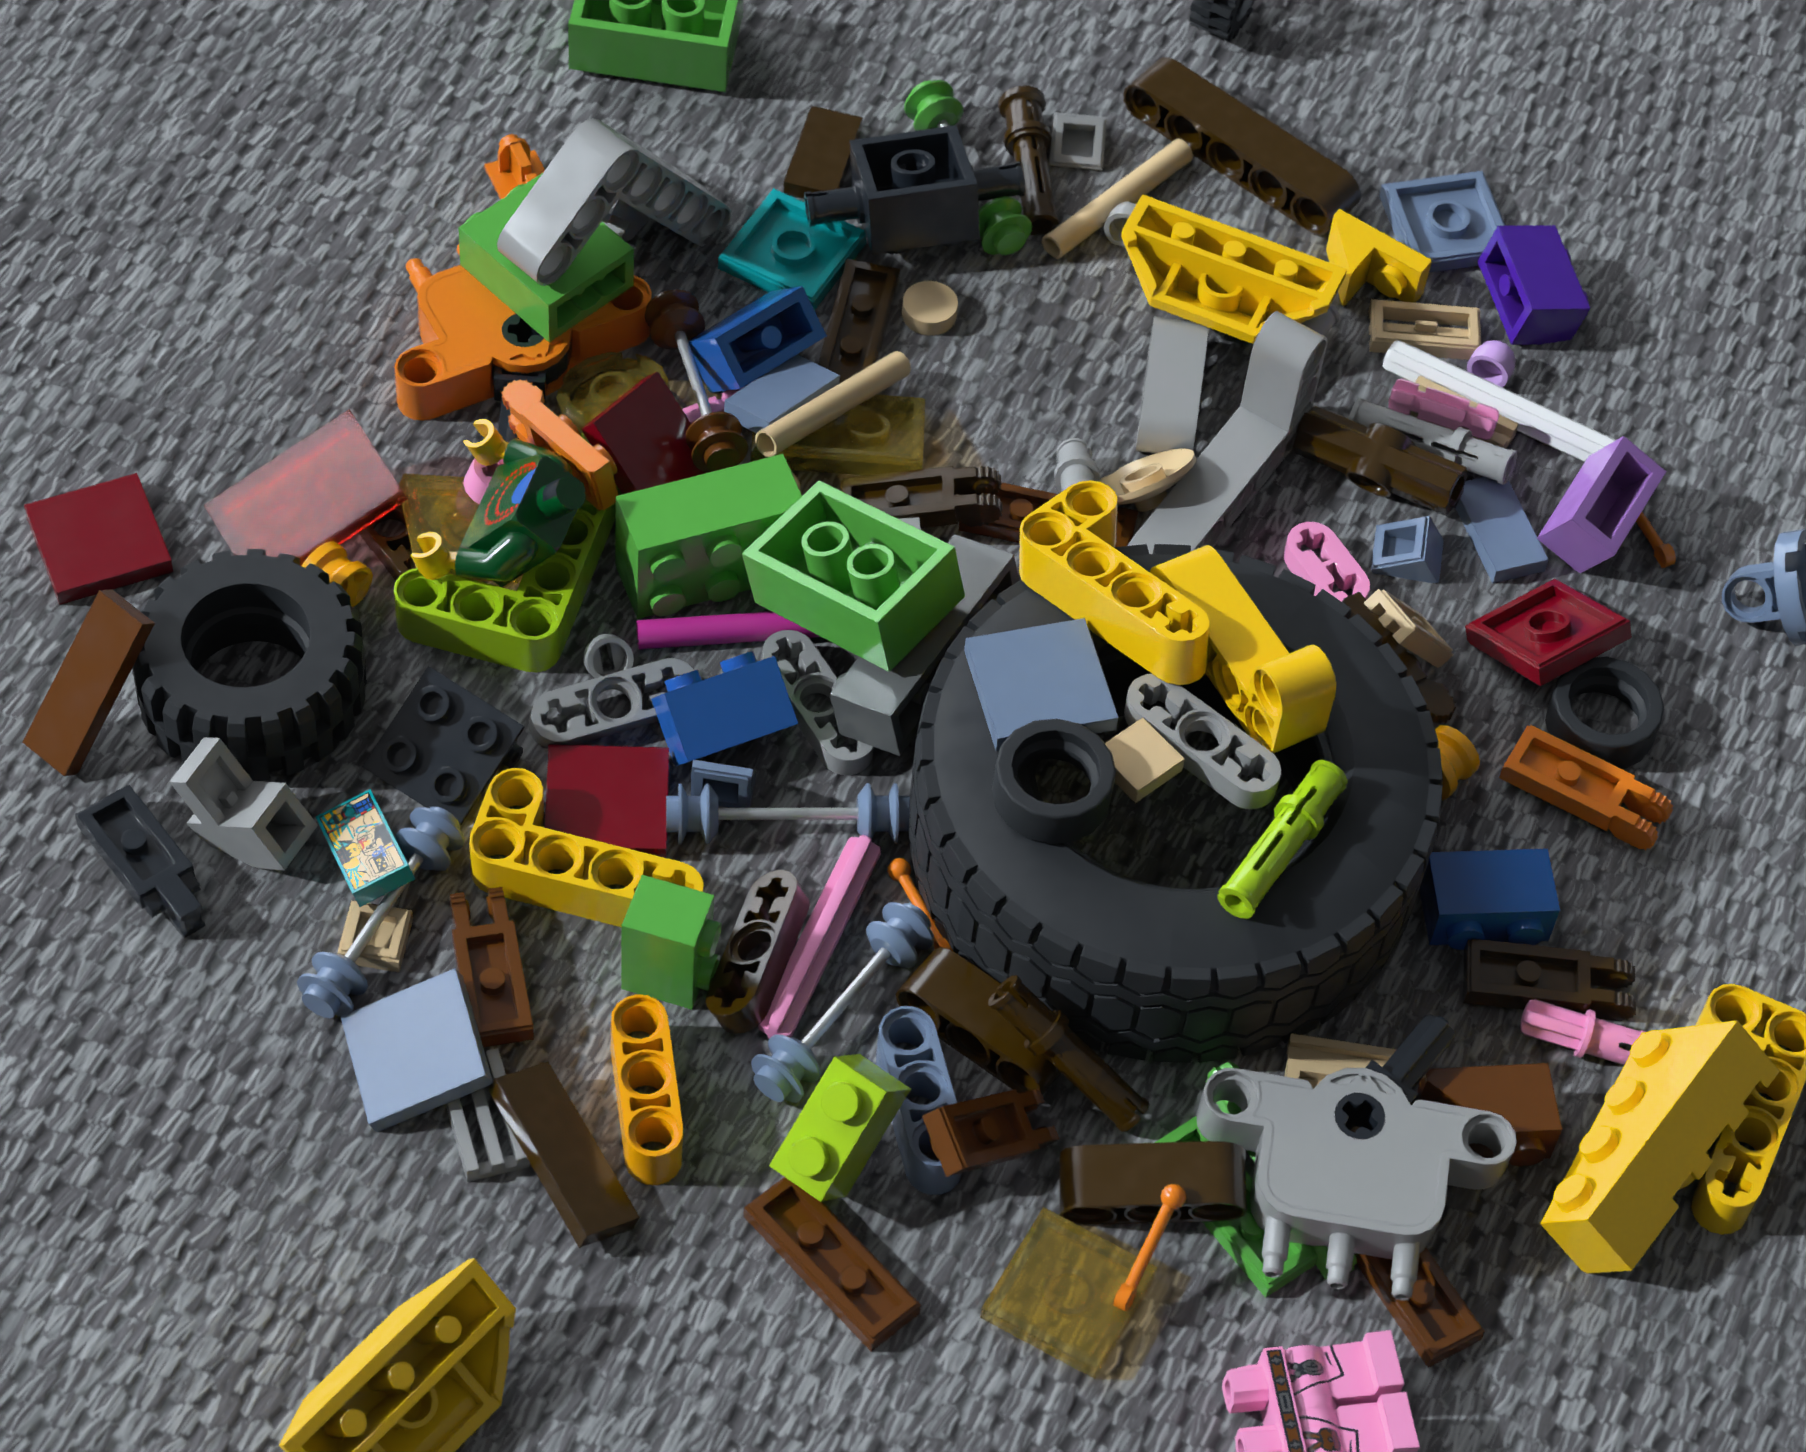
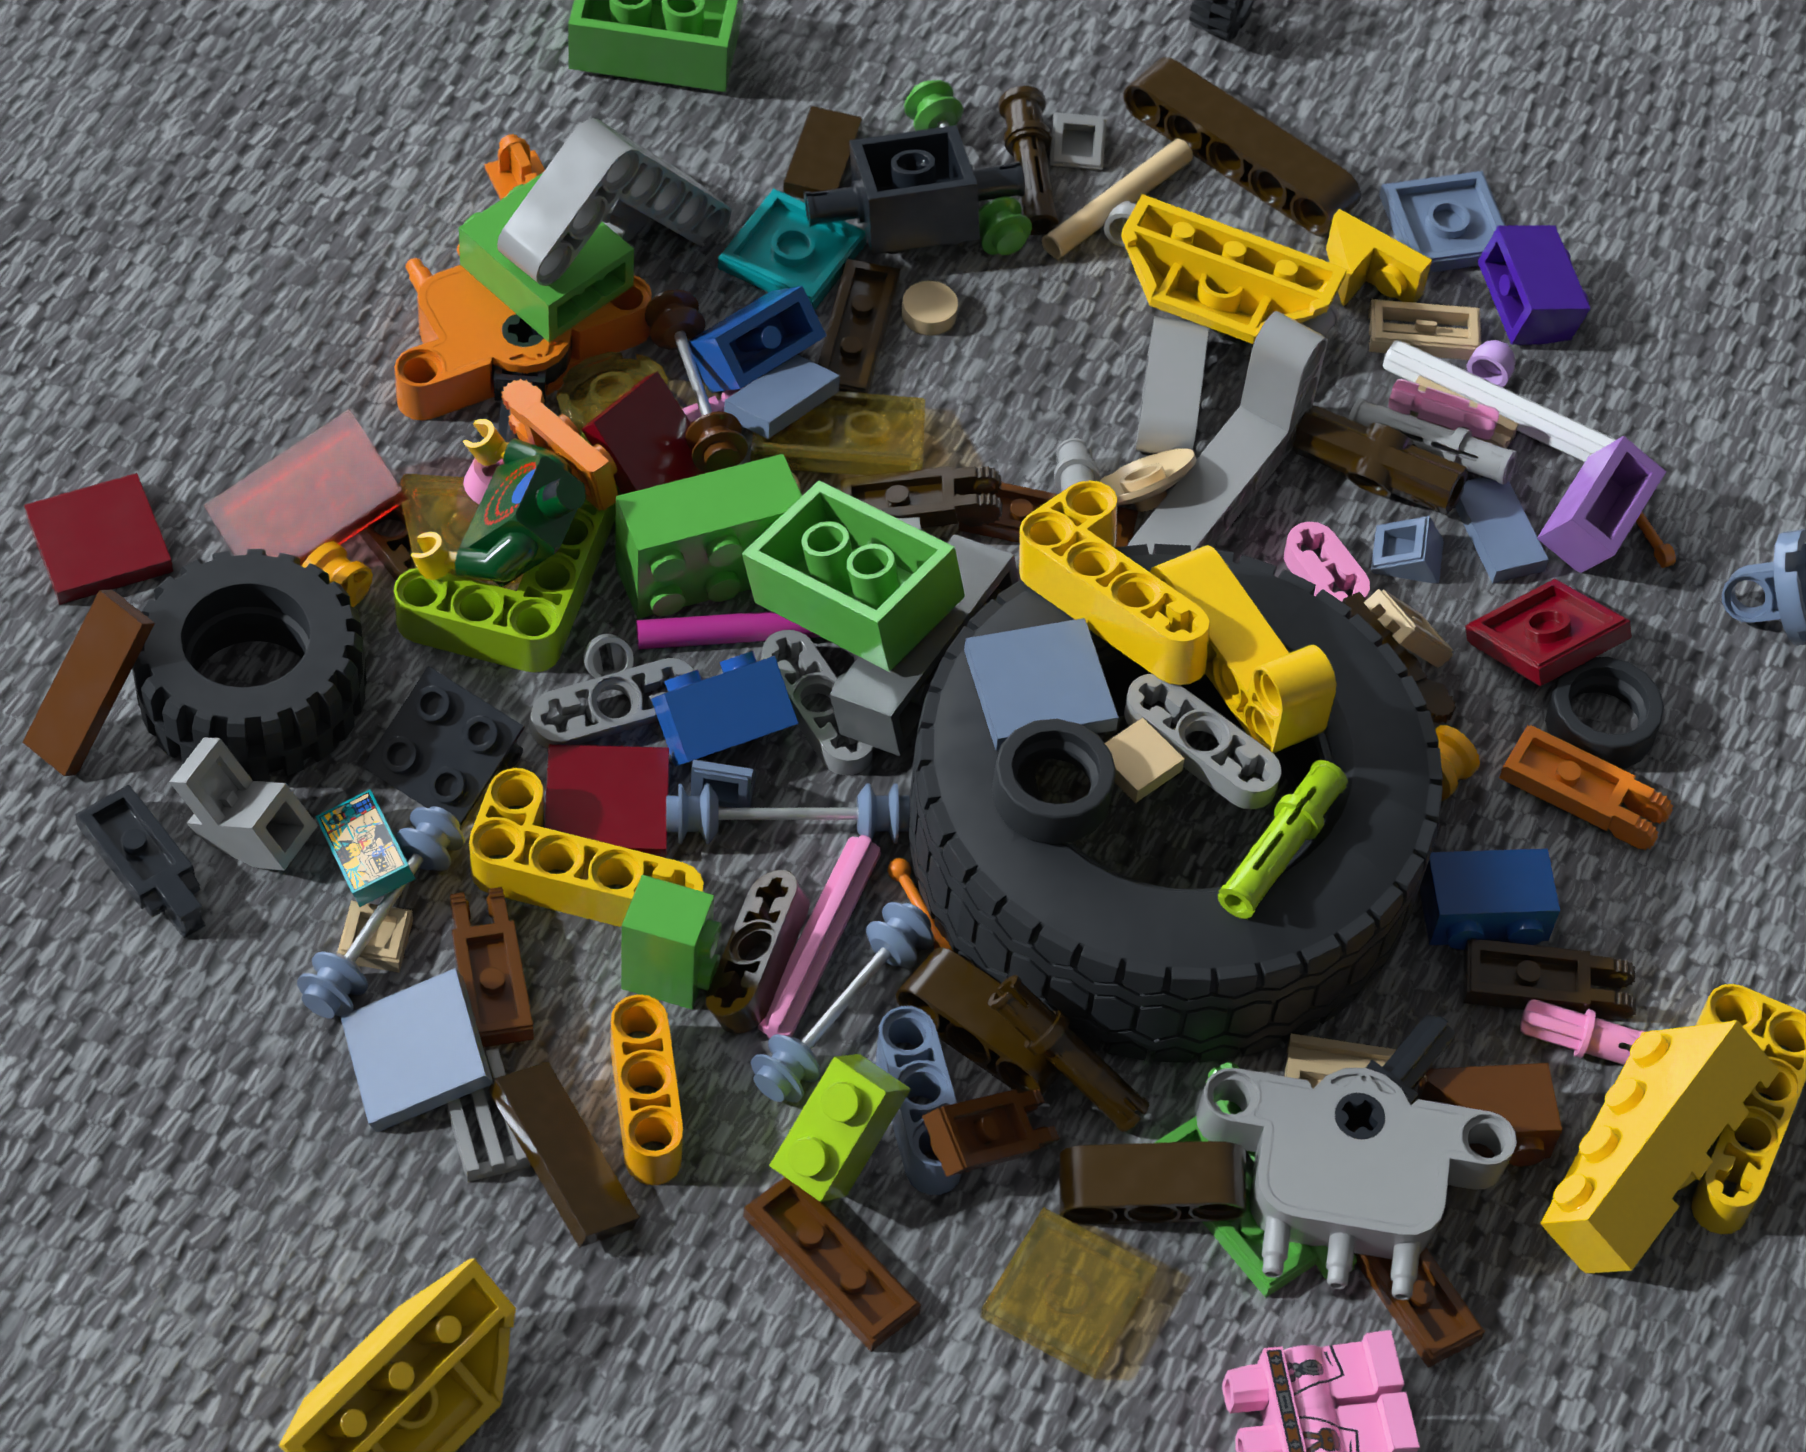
tan piece [755,351,911,457] -> none
orange hinge [1113,1184,1186,1312] -> none

